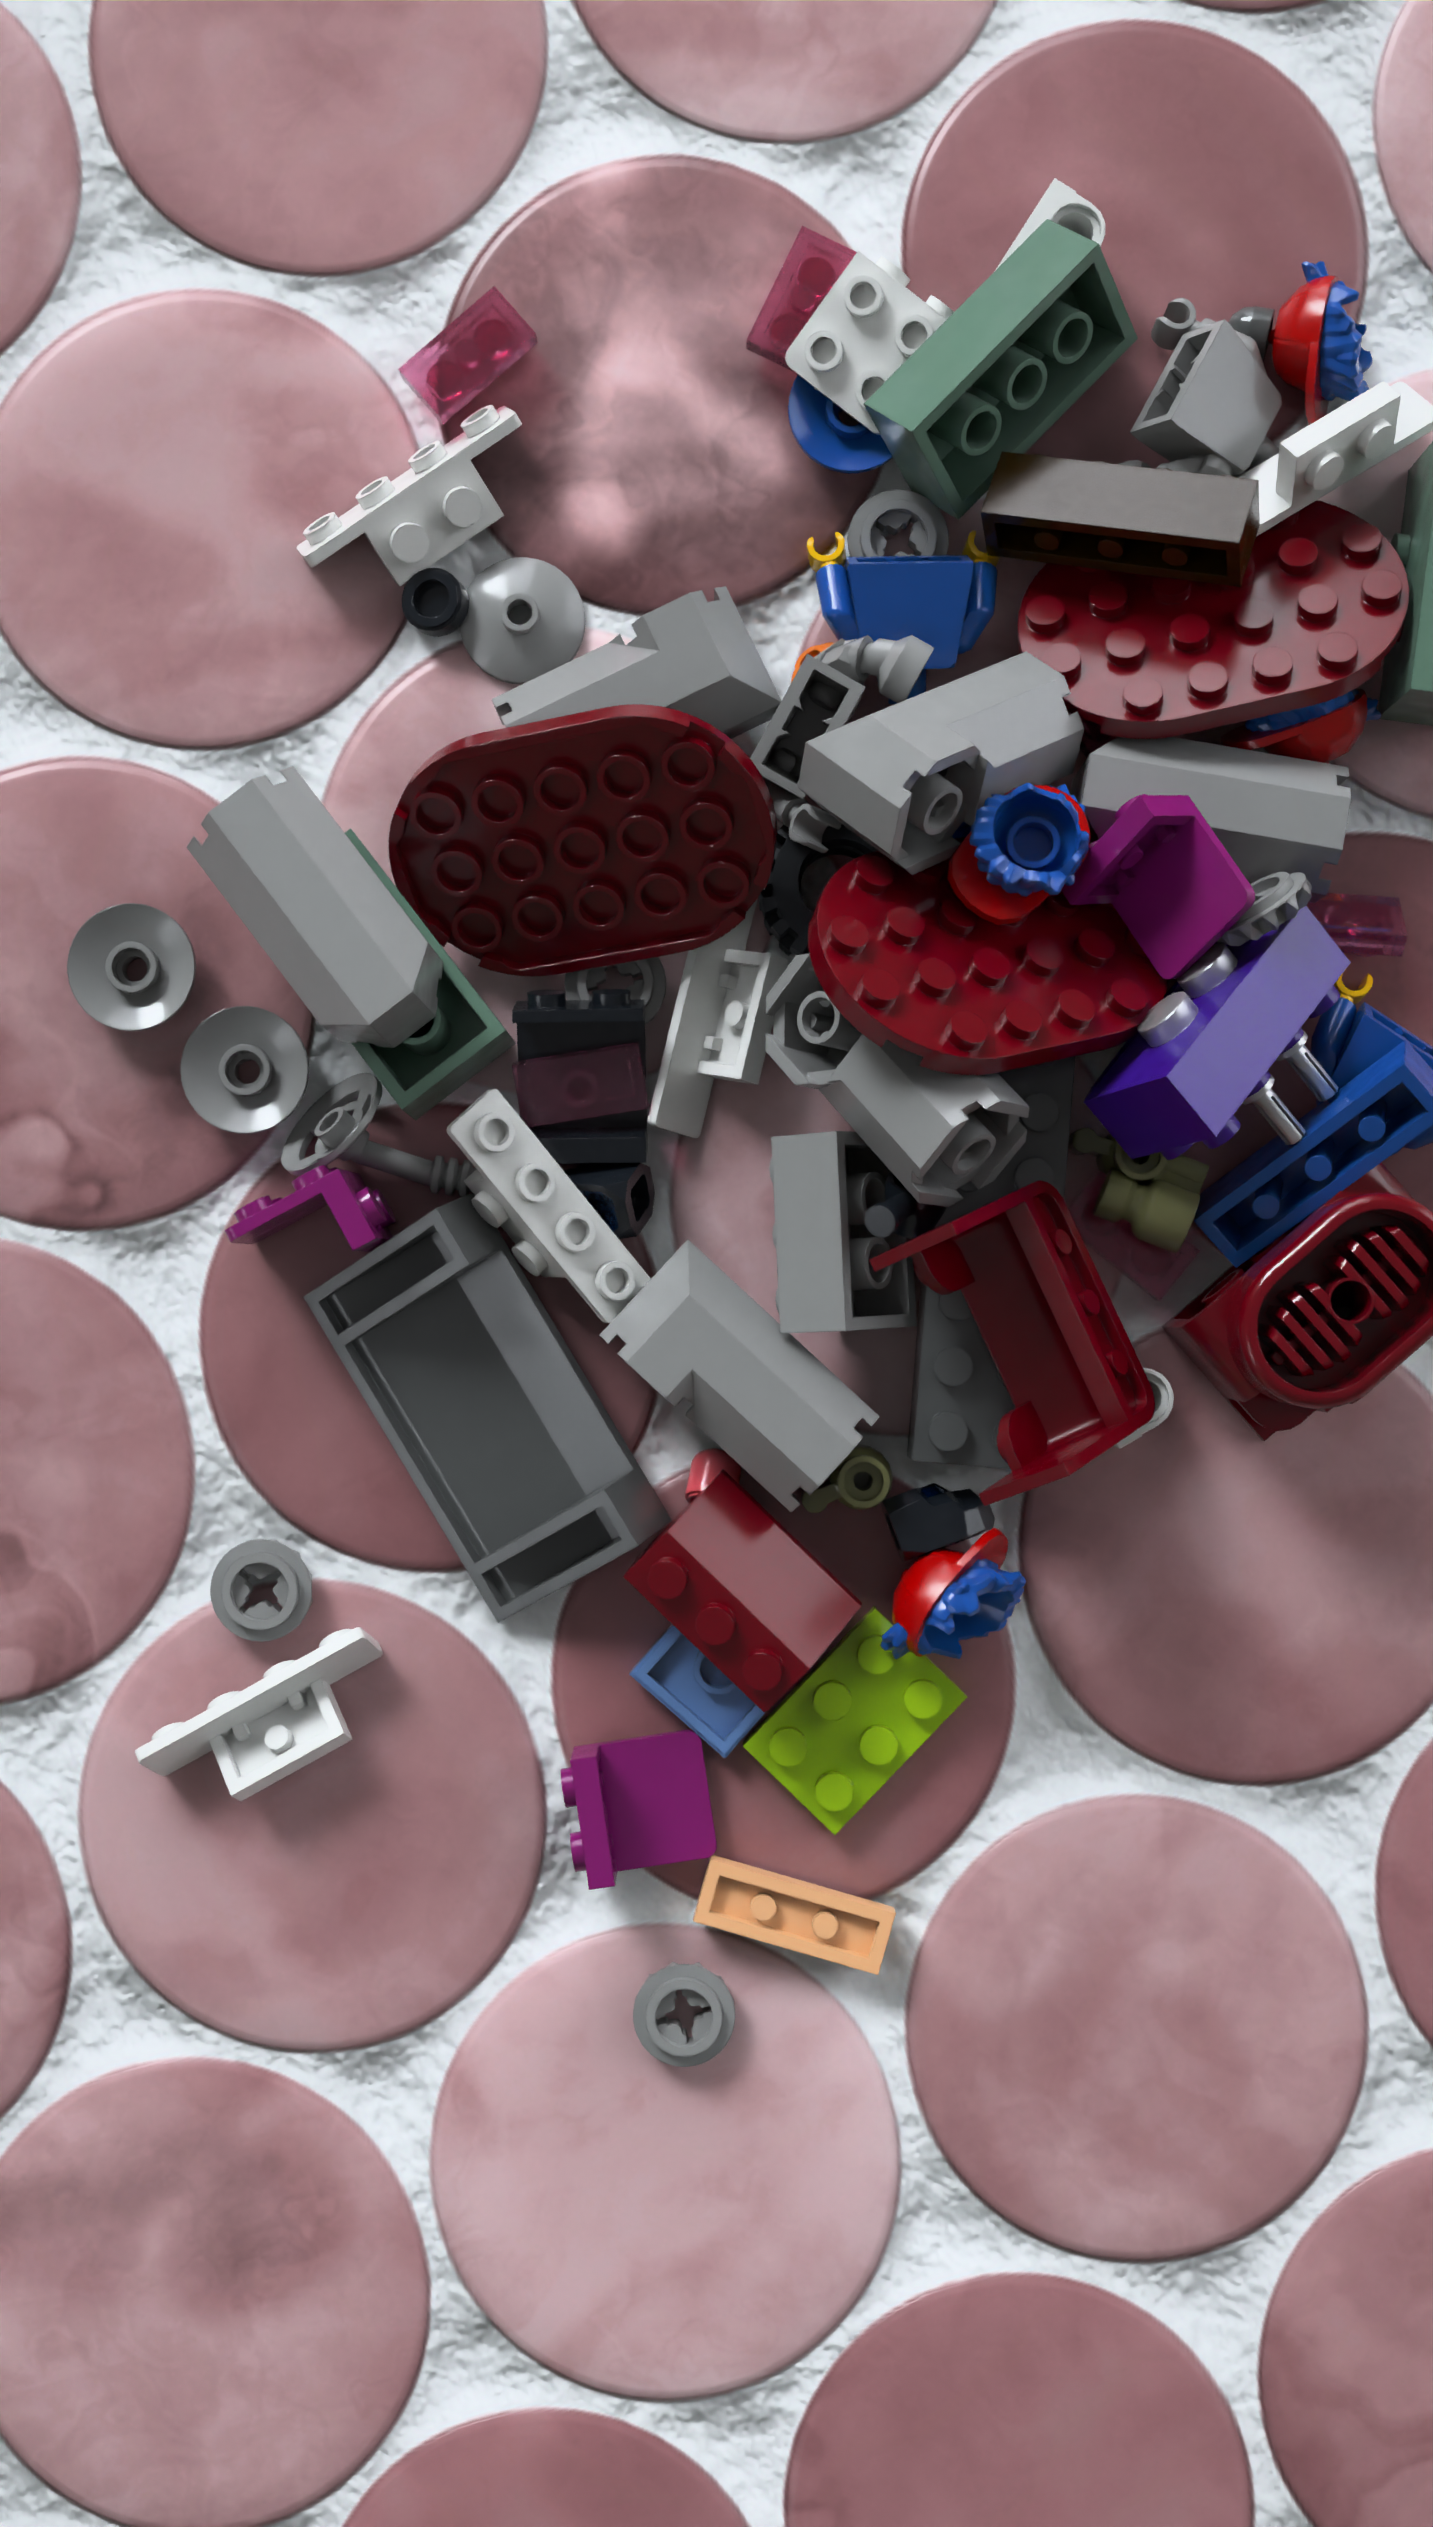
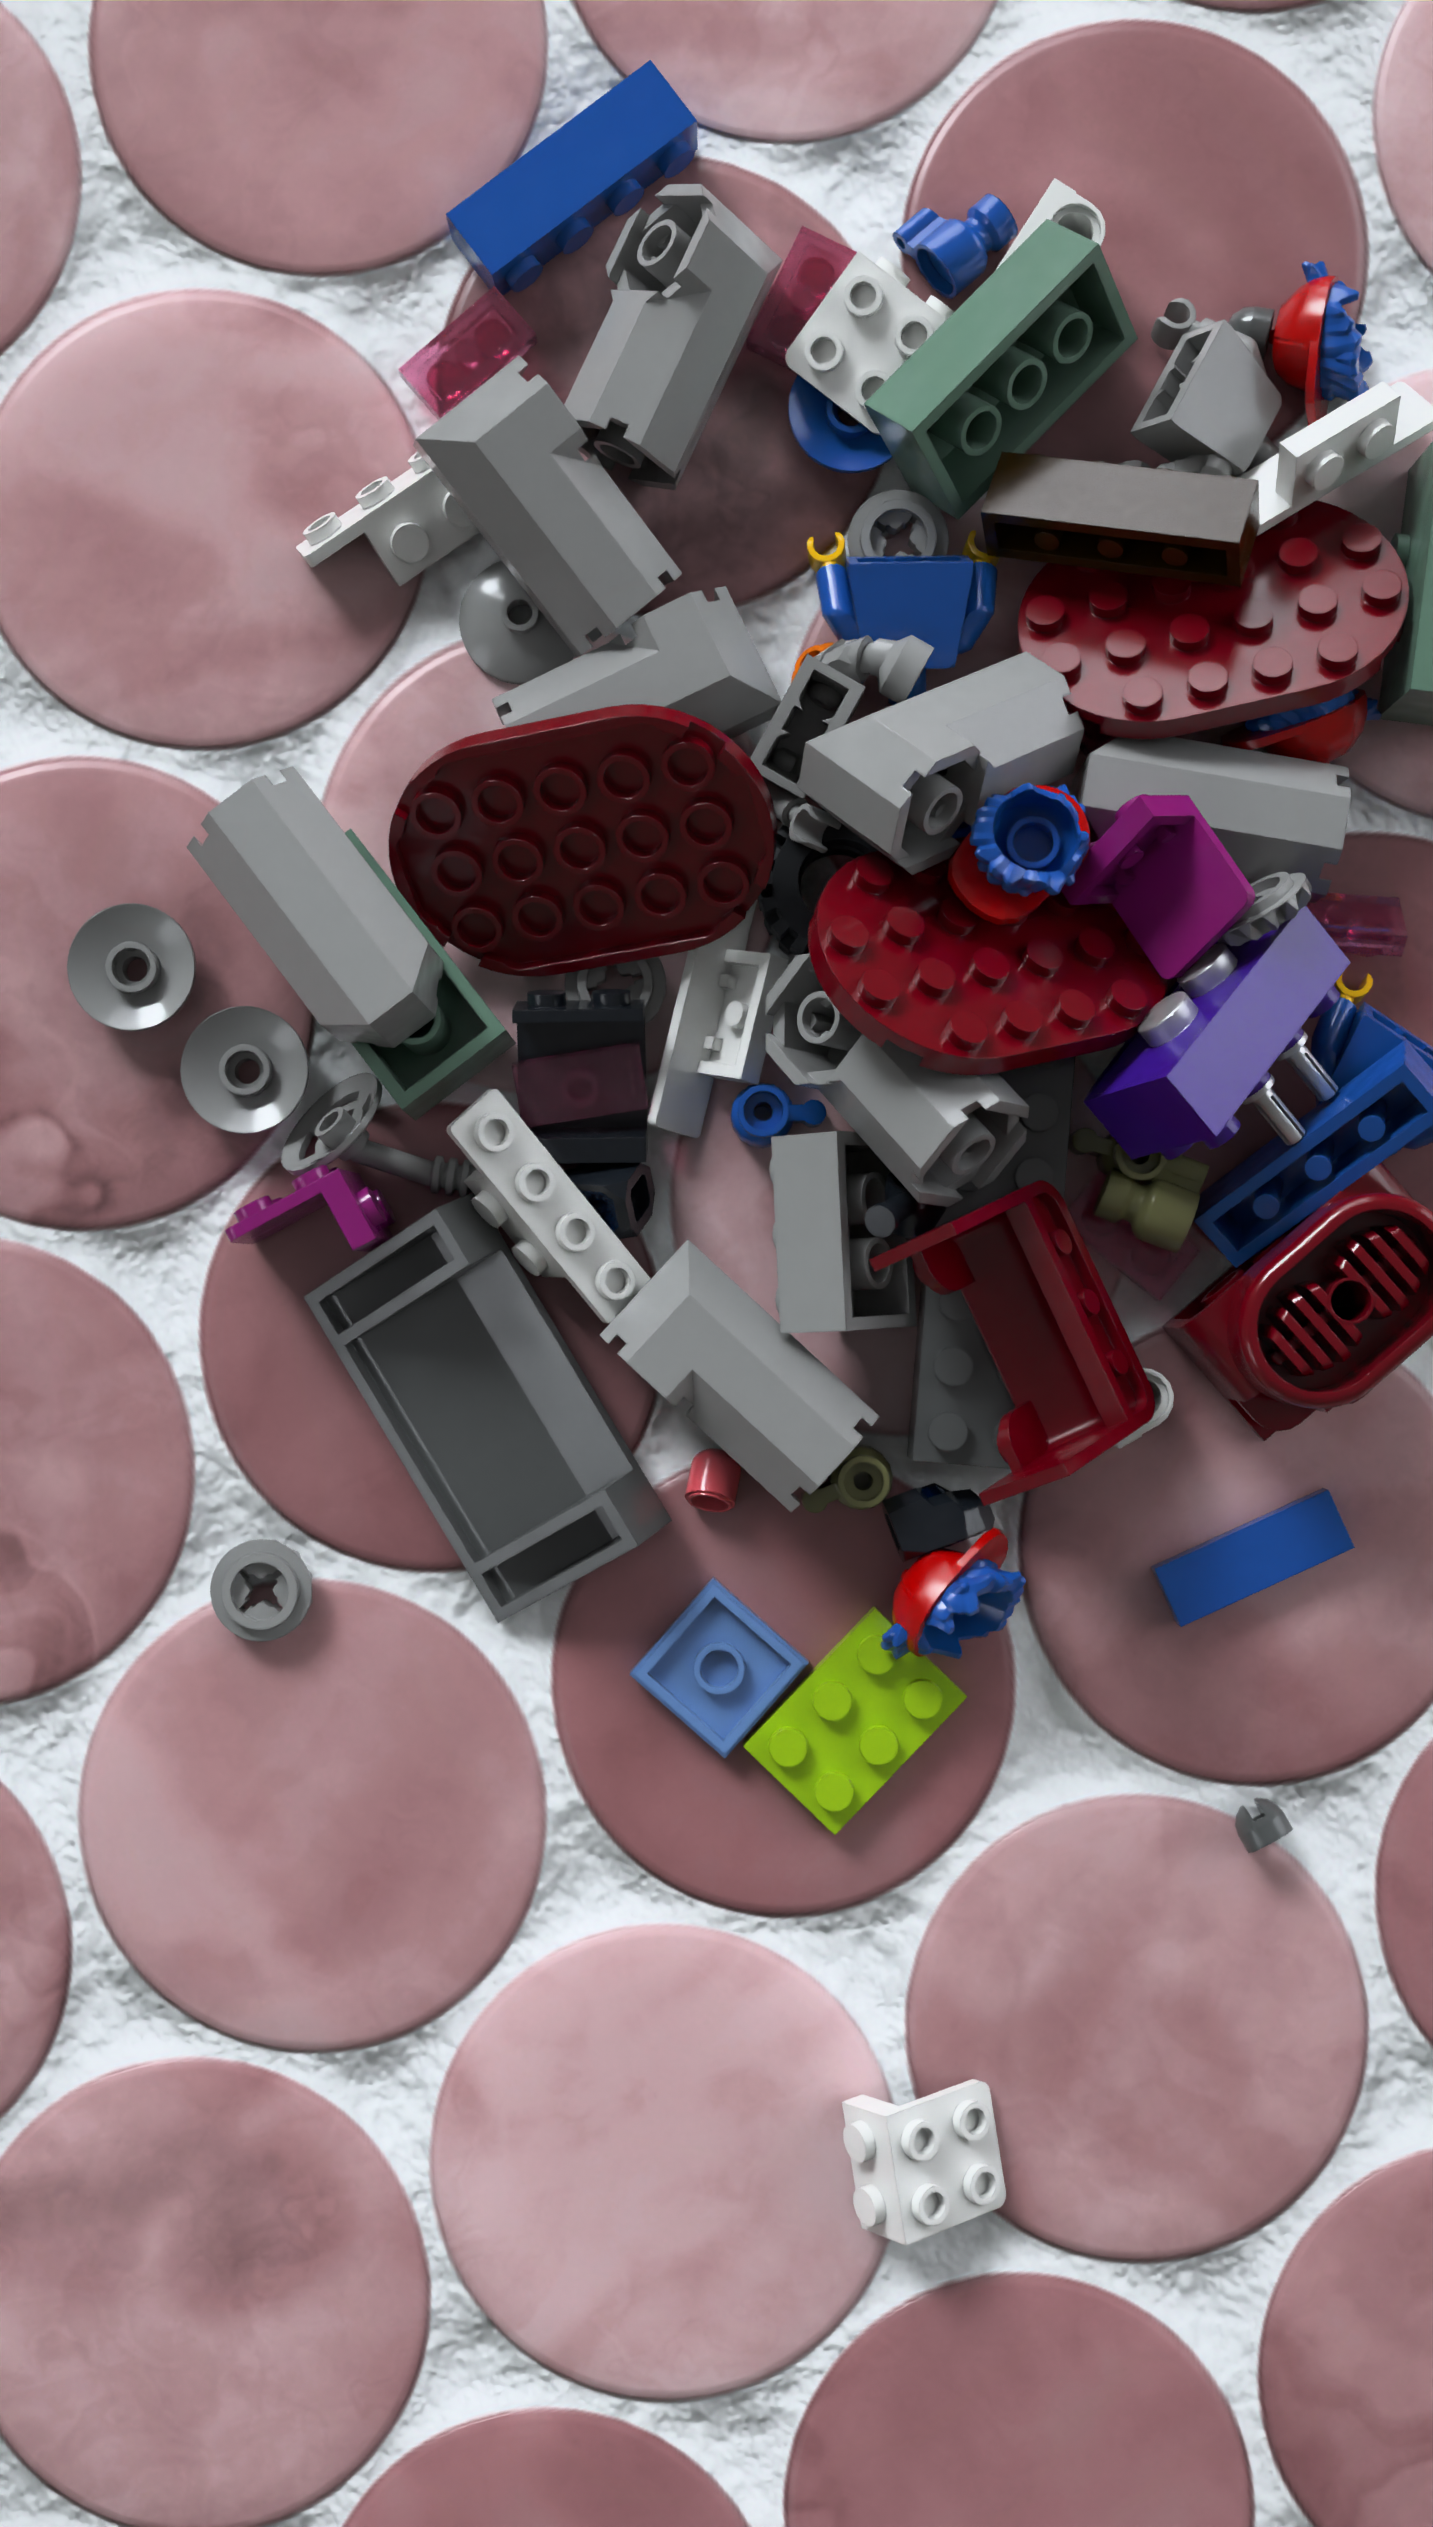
white bracket [135,1627,383,1801] -> none
black tile [402,568,469,637] -> none
magenta bracket [561,1730,717,1890] -> none
dark red slope [623,1469,862,1713] -> none
light grey gear [633,1962,735,2067] -> none
light nougat plate [693,1855,896,1975] -> none
none -> light grey brick [413,356,682,657]
none -> blue brick [446,60,698,300]
none -> light grey brick [564,184,783,490]
none -> blue piece [731,1082,826,1148]
none -> white bracket [842,2079,1006,2246]
none -> blue piece [892,194,1018,299]
none -> blue tile [1151,1488,1355,1627]
none -> dark grey hinge [1235,1798,1293,1853]

